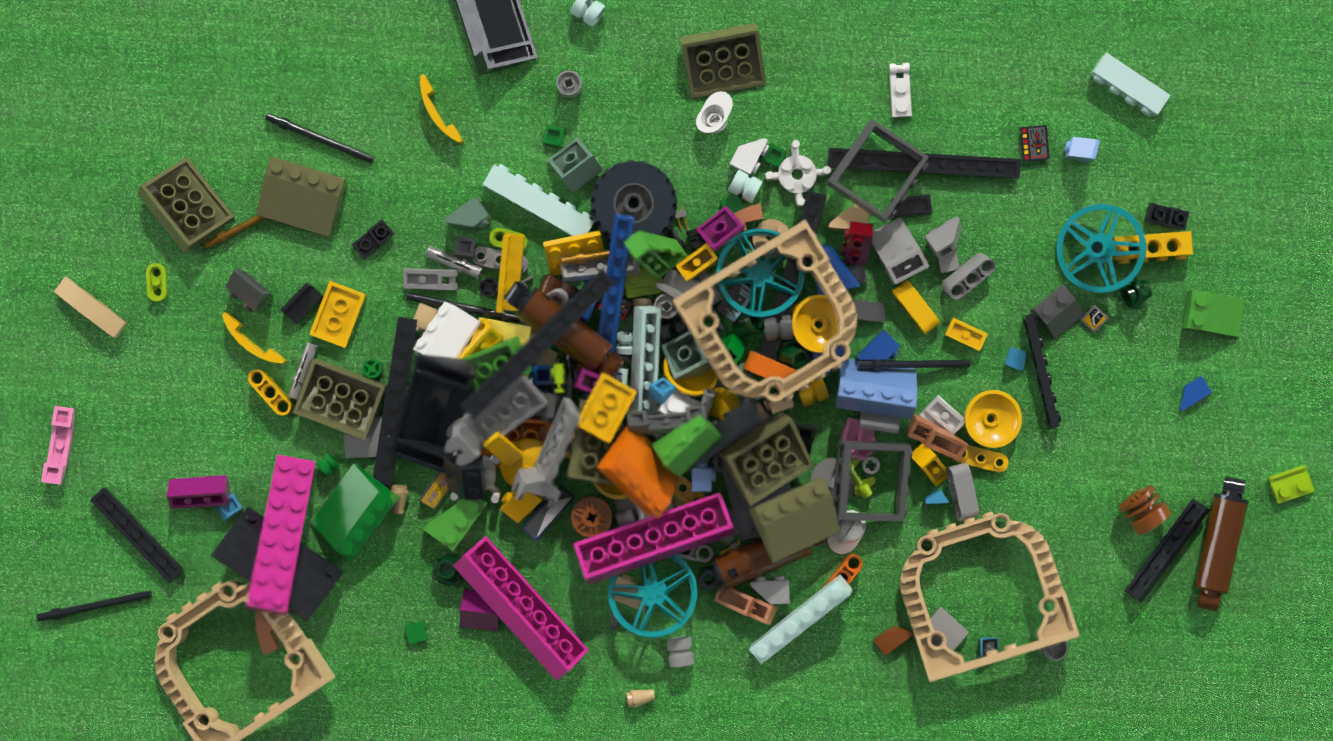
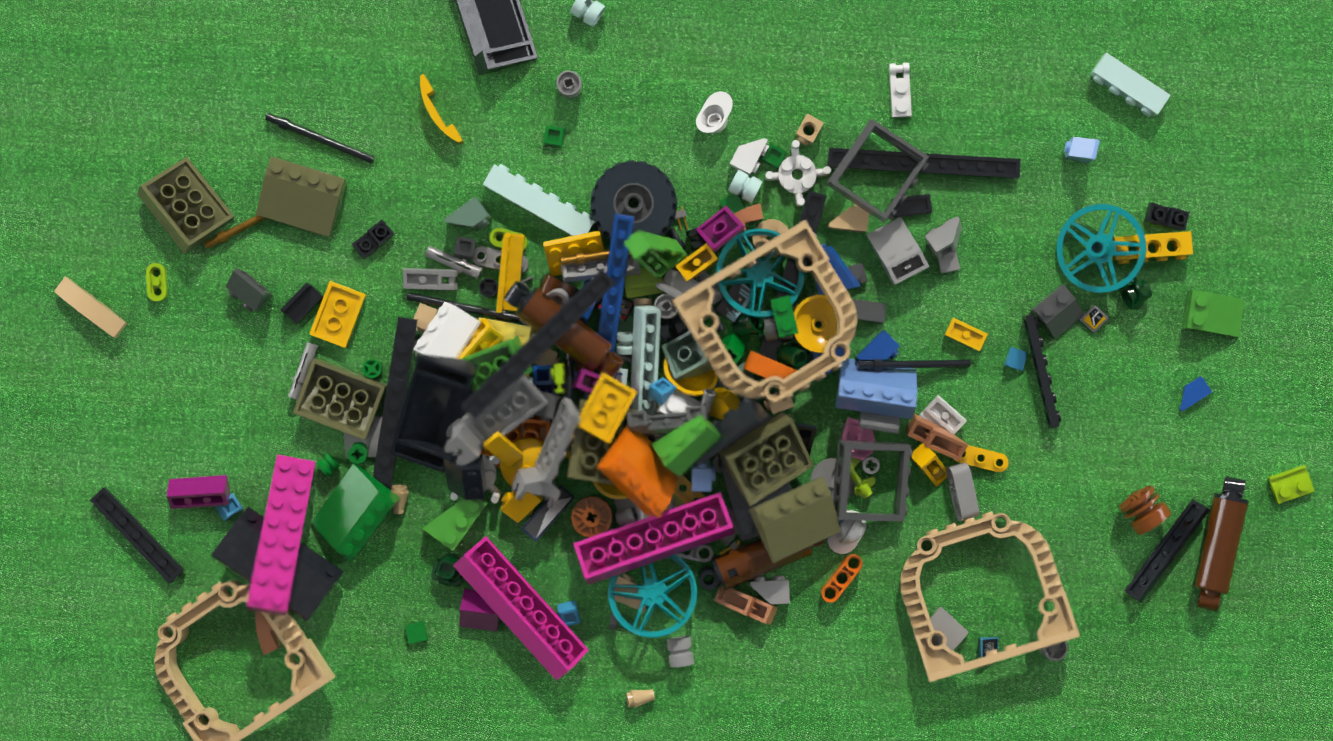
black bar [37,590,152,622] -> none
bright pink slope [41,406,75,485] -> none
yellow slope [222,312,287,364] -> none
yellow beam [248,370,294,416] -> none
slope [419,471,450,511] -> none
sand green slope [548,137,603,193] -> none
olive slope [680,23,766,99] -> none
light aqua brick [749,575,852,664] -> none
yellow wheel [797,378,829,407] -> none
dark red brick [841,221,873,265] -> none
dark orange slope [874,626,914,655] -> none
yellow beam [891,279,941,335] -> none
dark azure slope [923,490,949,504] -> none
light grey beam [942,253,995,300] -> none
yellow dish [964,390,1022,448] -> none
piece [1020,125,1050,162] -> none
none -> green wheel [347,442,369,464]
none -> dark azure slope [557,600,581,626]
none -> green plate [770,295,799,338]
none -> tan brick [795,114,824,146]

